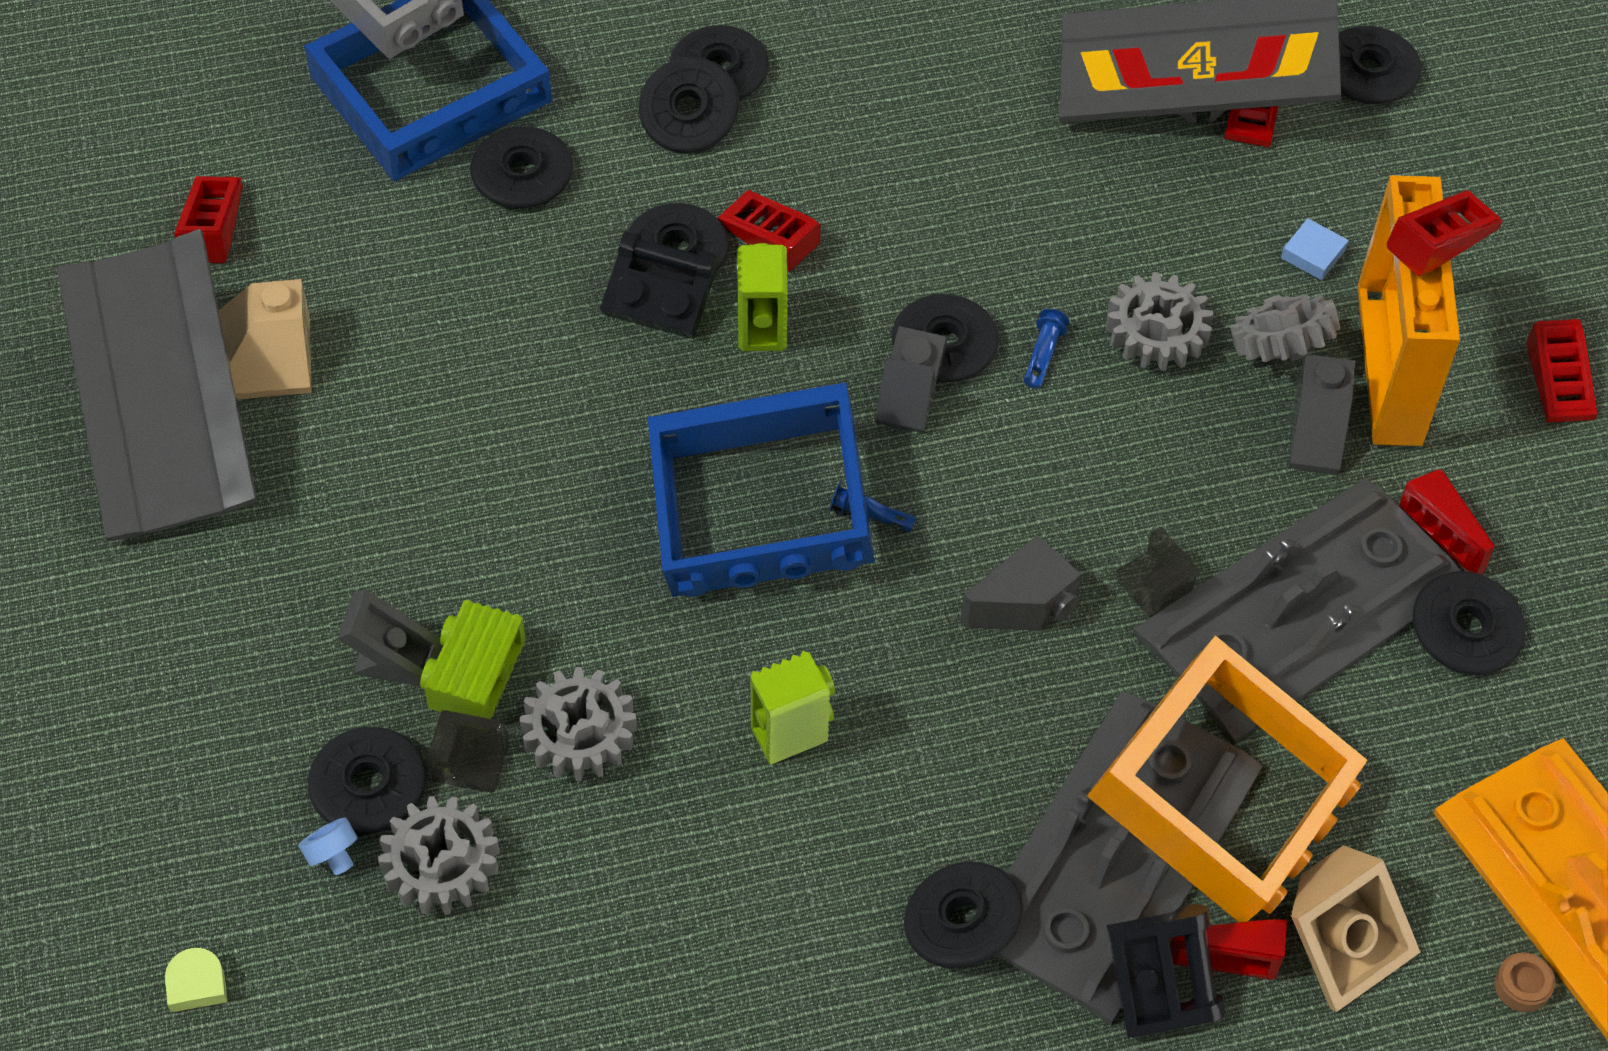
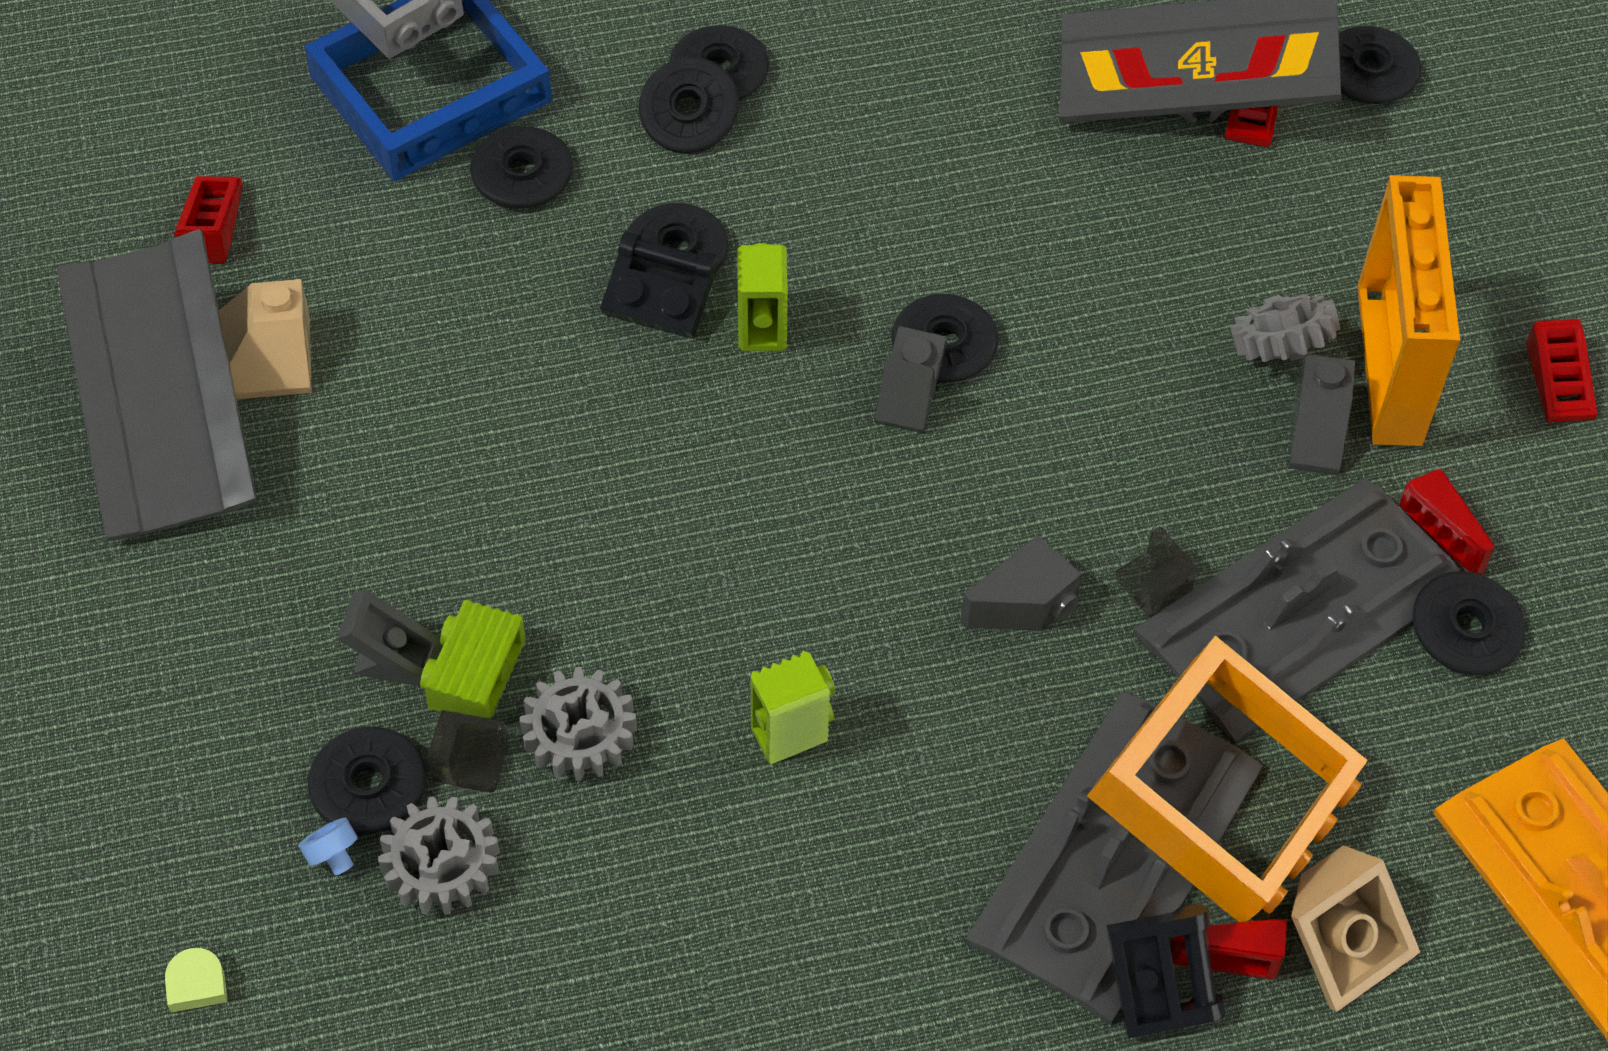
blue window [648,382,875,597] -> none
red slope [717,190,821,272] -> none
blue piece [830,481,916,533] -> none
black wheel [904,862,1023,968] -> none
blue piece [1023,309,1070,388] -> none
light grey gear [1106,272,1213,371] -> none
light blue tile [1281,218,1349,281] -> none
red slope [1387,190,1503,276] -> none
medium nougat tile [1495,953,1555,1012] -> none

